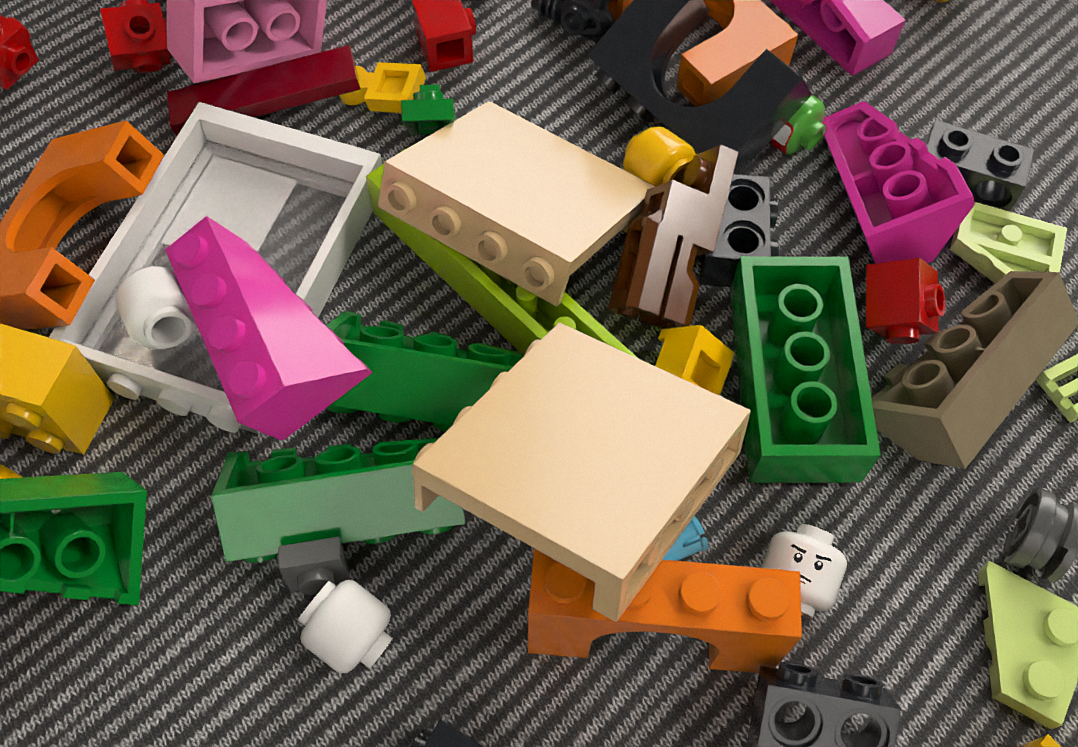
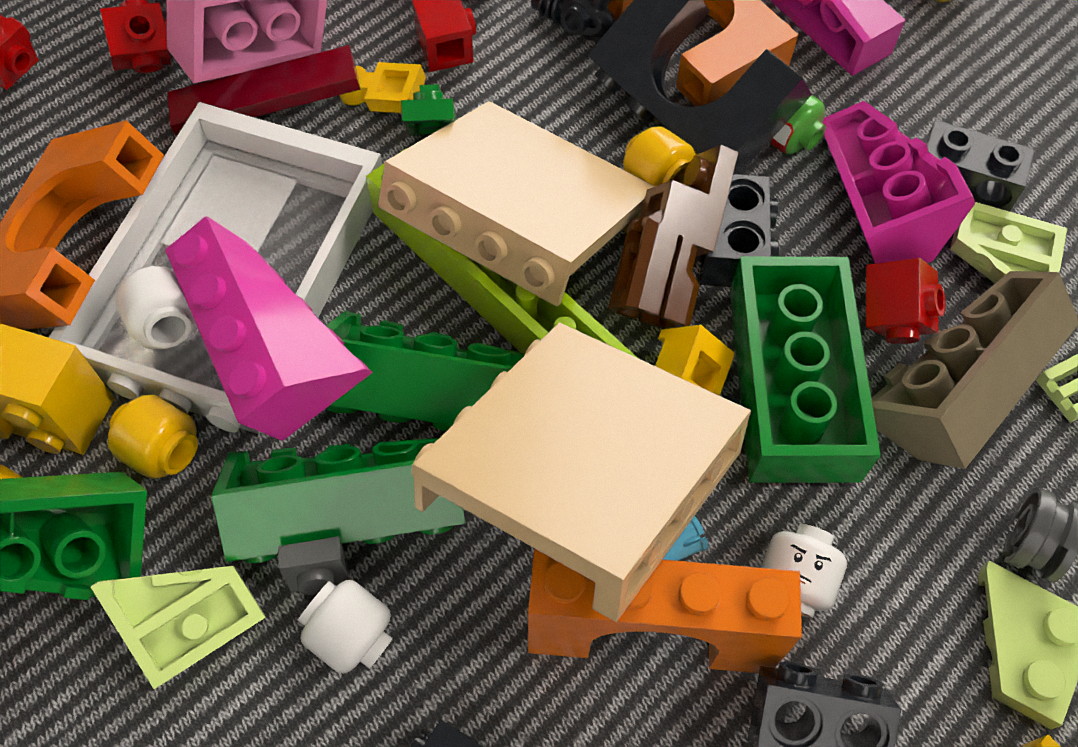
none -> yellowish green wing [91,566,266,689]
none -> yellow head [108,395,198,479]

